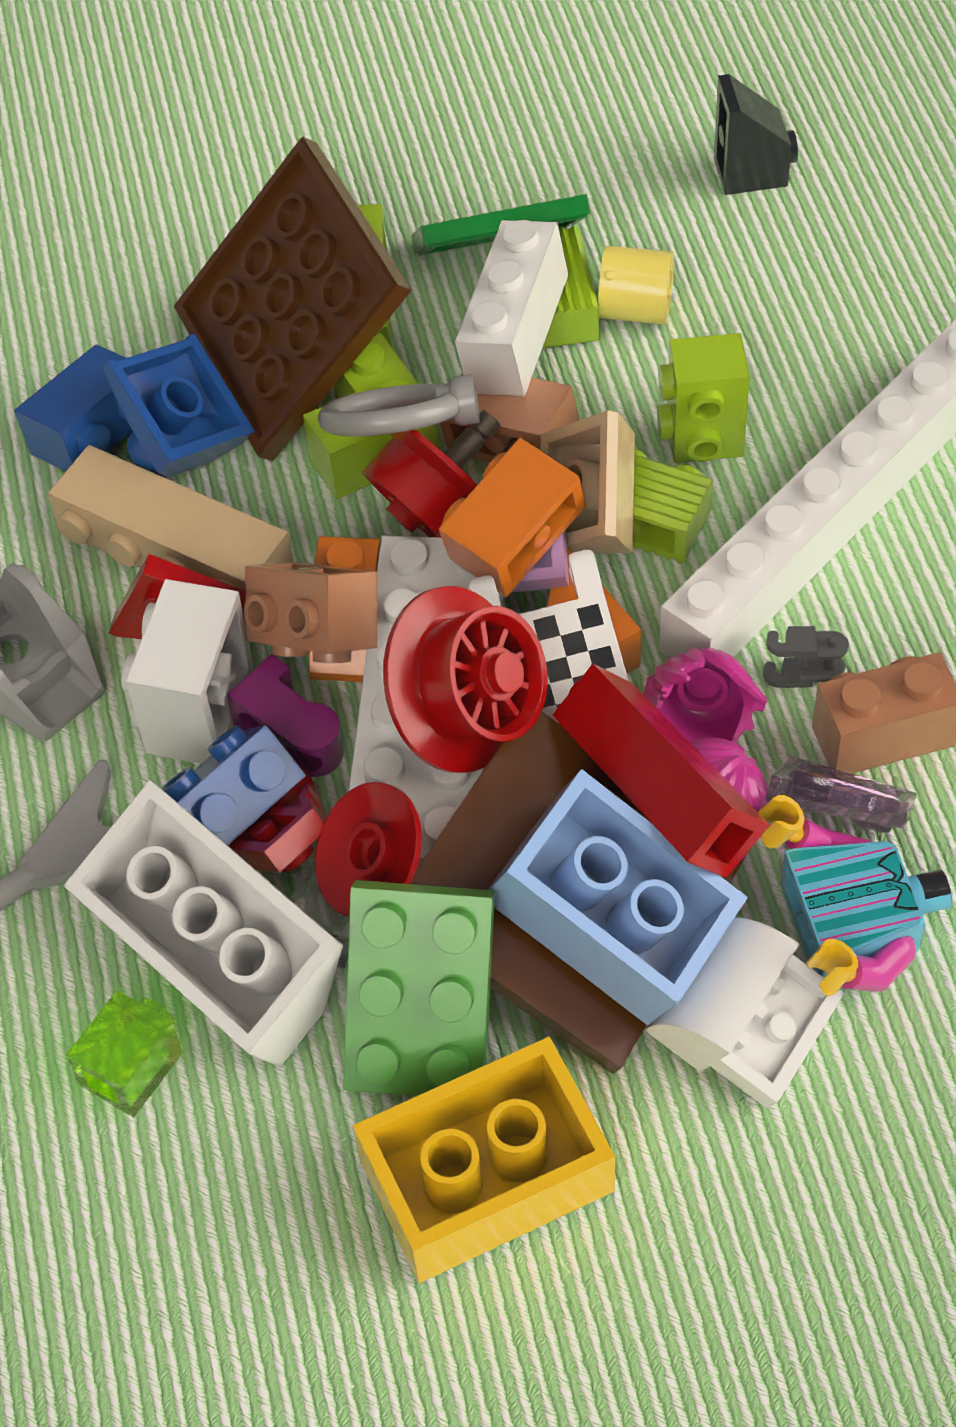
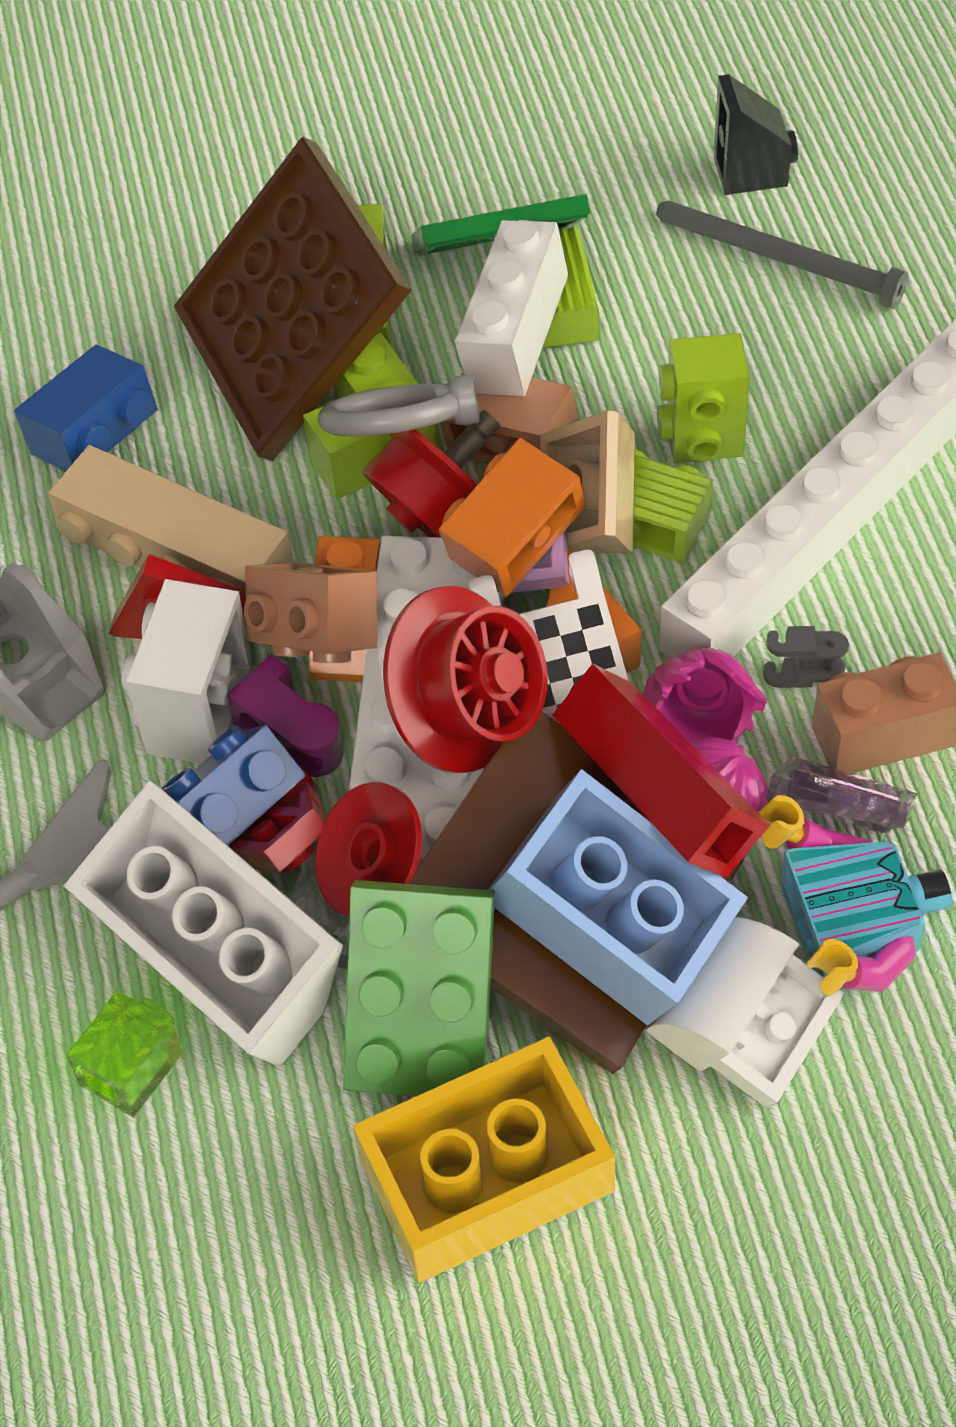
blue slope [102,334,255,478] -> none
light yellow piece [598,246,674,325] -> none
none -> dark grey bar [656,201,908,309]

